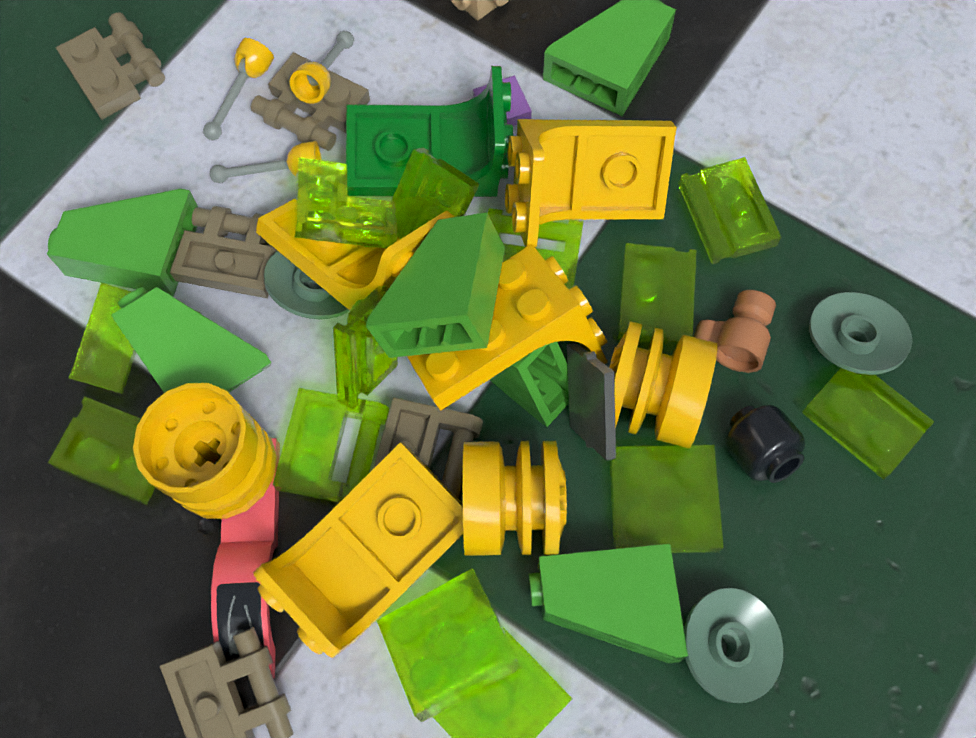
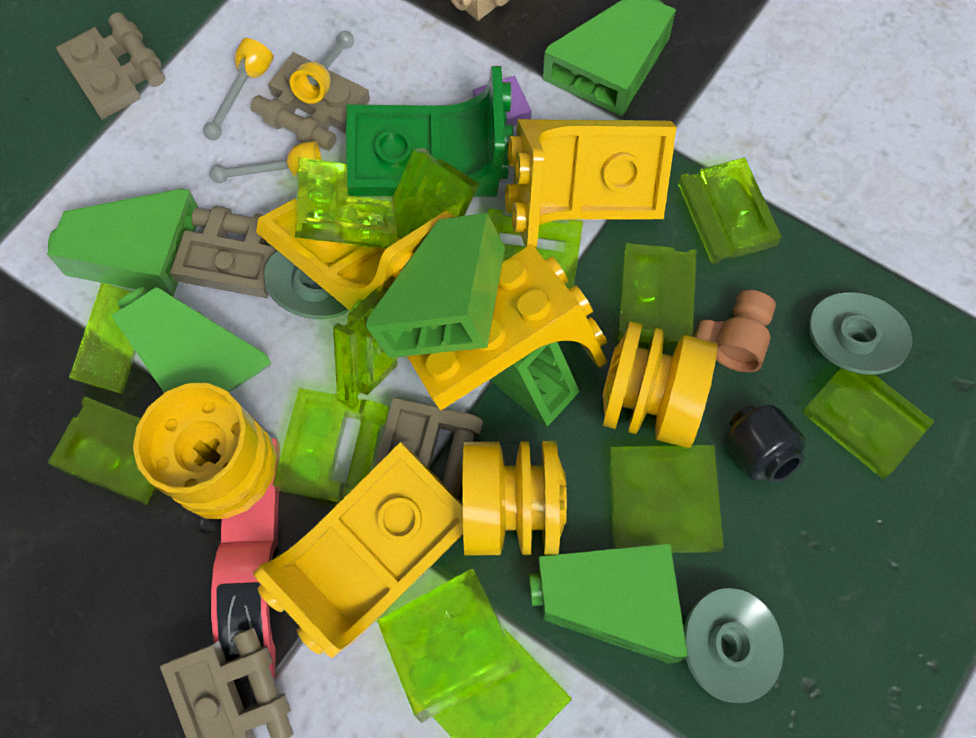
dark grey piece [567,343,616,461] -> none

